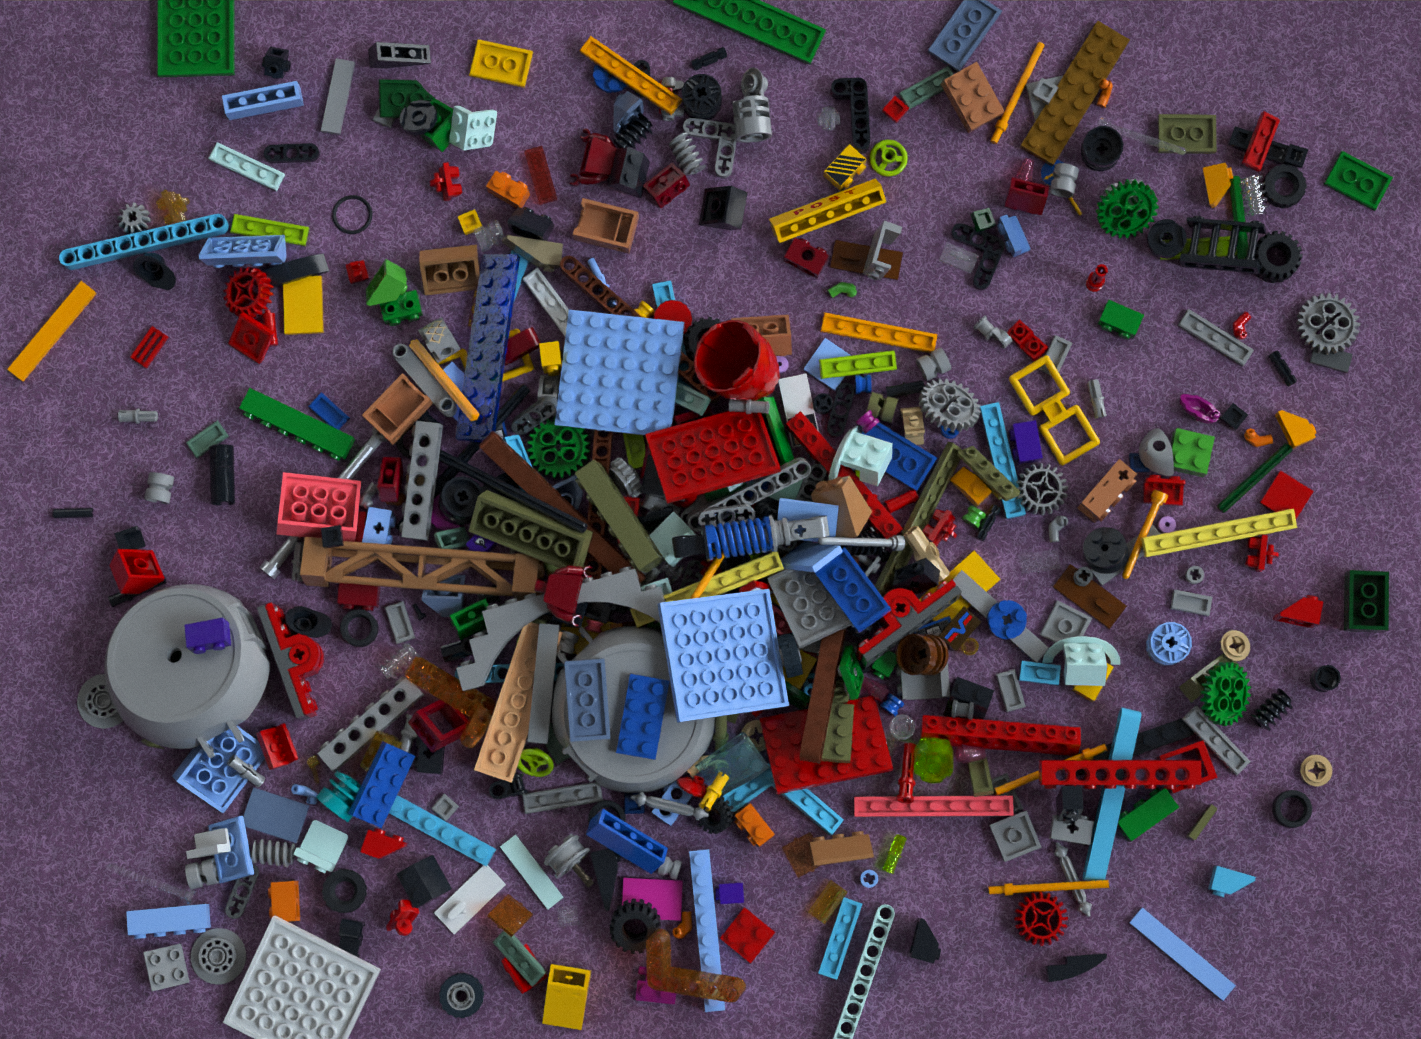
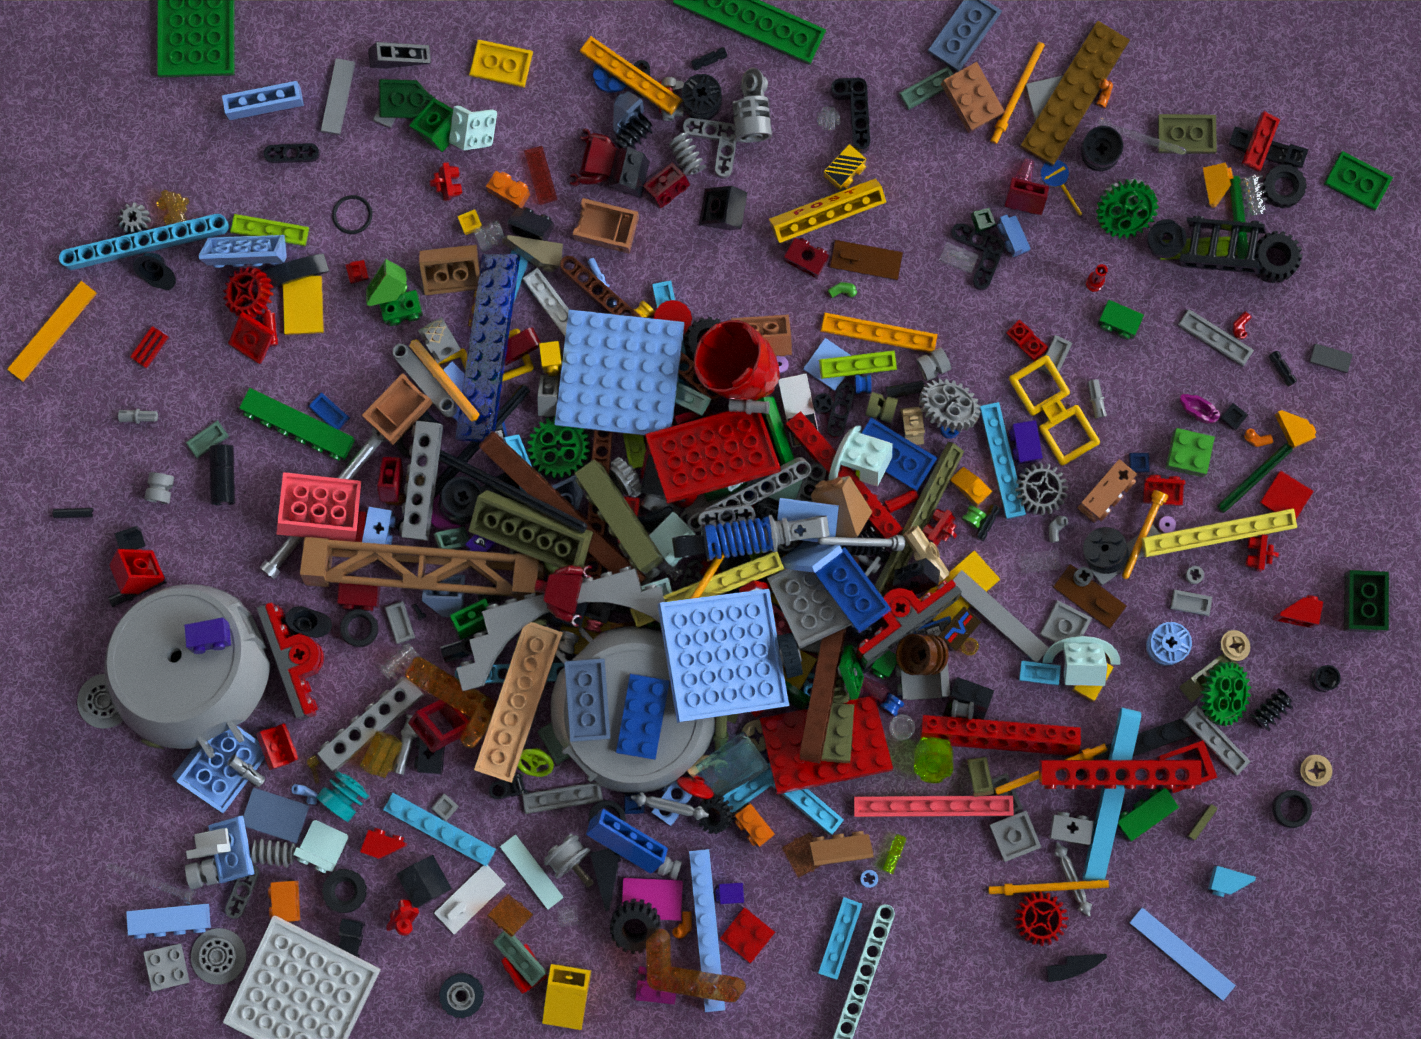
light aqua tile [208,142,285,191] -> none
black brick [262,46,291,79] -> none
light grey axle [291,542,304,581] -> none
black plate [321,525,344,549] -> none
blue plate [348,741,415,828] -> none
light grey arm [359,482,378,509] -> none
black tile [400,100,438,136] -> none
dark grey beam [511,396,558,435] -> none
light grey tile [528,623,559,744] -> none
yellow pin [699,772,729,811] -> none
clear yellow plate [808,880,847,924] -> none
magenta wheel [855,410,880,434] -> none
light grey panel [863,221,902,280] -> none
lime piece [870,140,908,177] -> none
red tile [882,96,909,123] -> none
red pin [896,743,916,803] -> none
black slope [908,918,941,964] -> none
clear pink cone [955,744,986,764] -> none
olive bracket [958,446,1020,501] -> none
light grey connector [973,316,1012,349] -> none
blue plate [987,600,1027,639] -> none
light grey tile [996,669,1026,712] -> none
light grey plate [1031,78,1058,105] -> none
light grey wheel [1049,163,1079,198] -> none
black brick [1056,786,1083,824] -> none
light grey piece [1139,428,1174,476] -> none
light grey gear [1296,293,1360,355] -> none

